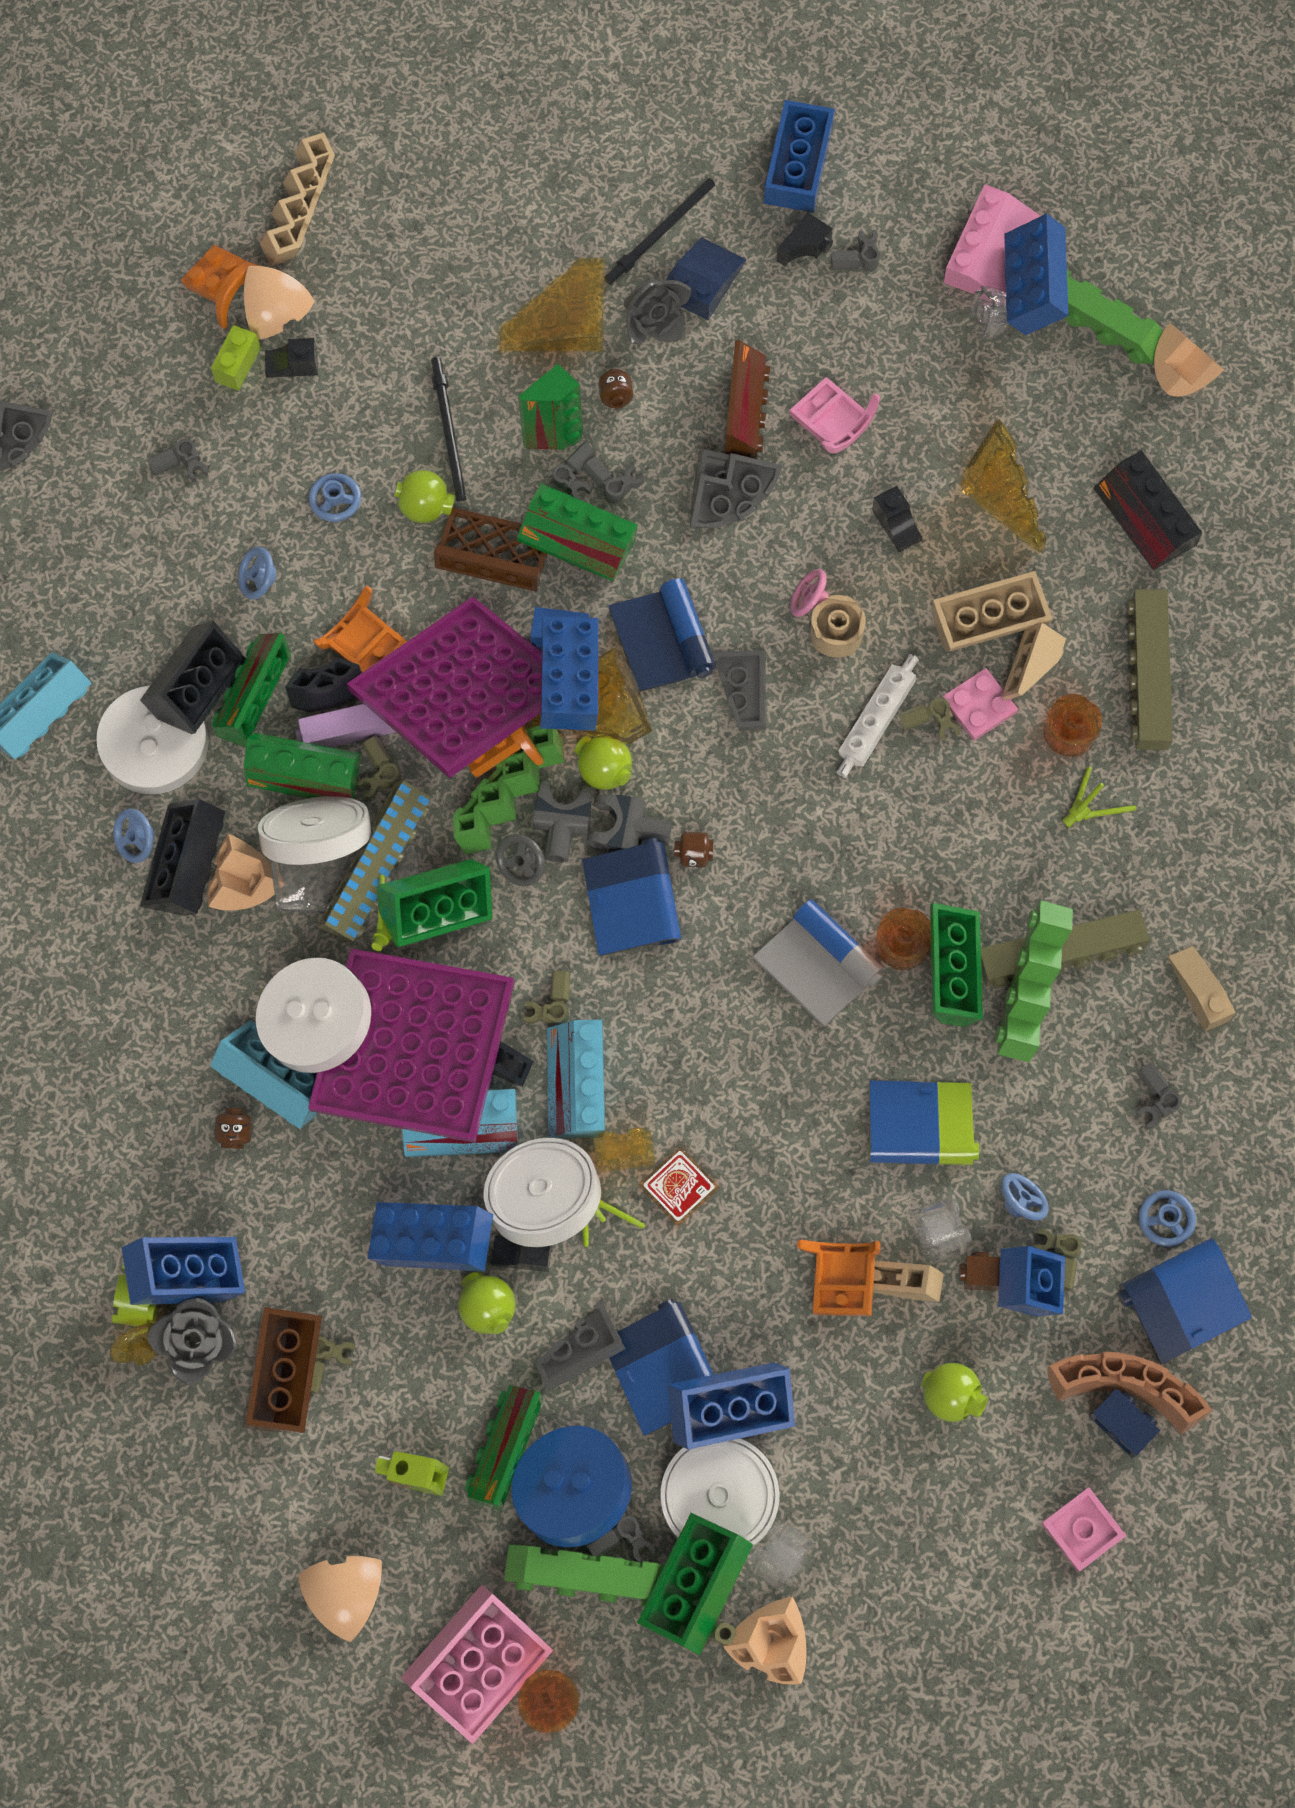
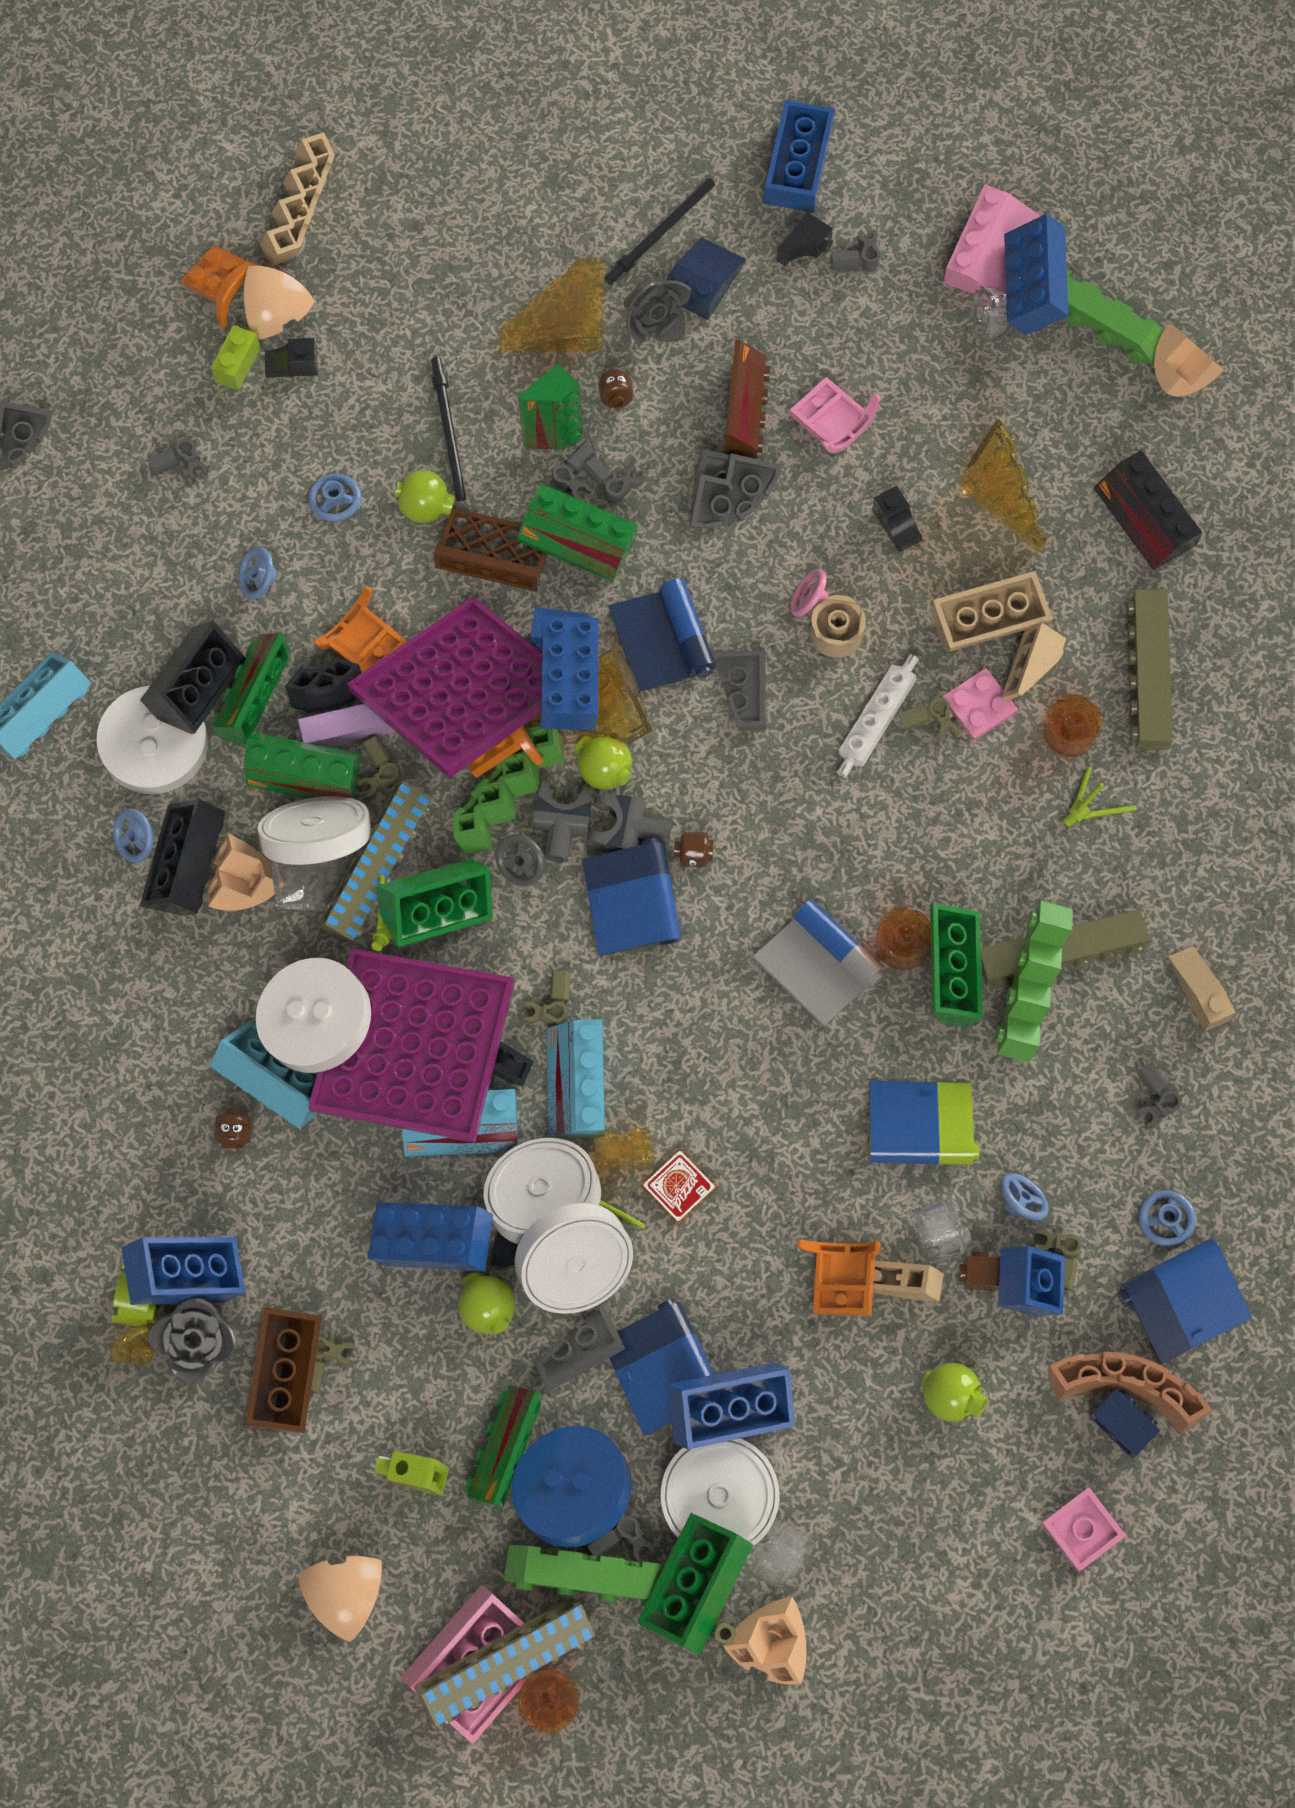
none -> olive brick [413,1597,595,1727]
none -> white brick [515,1203,633,1314]

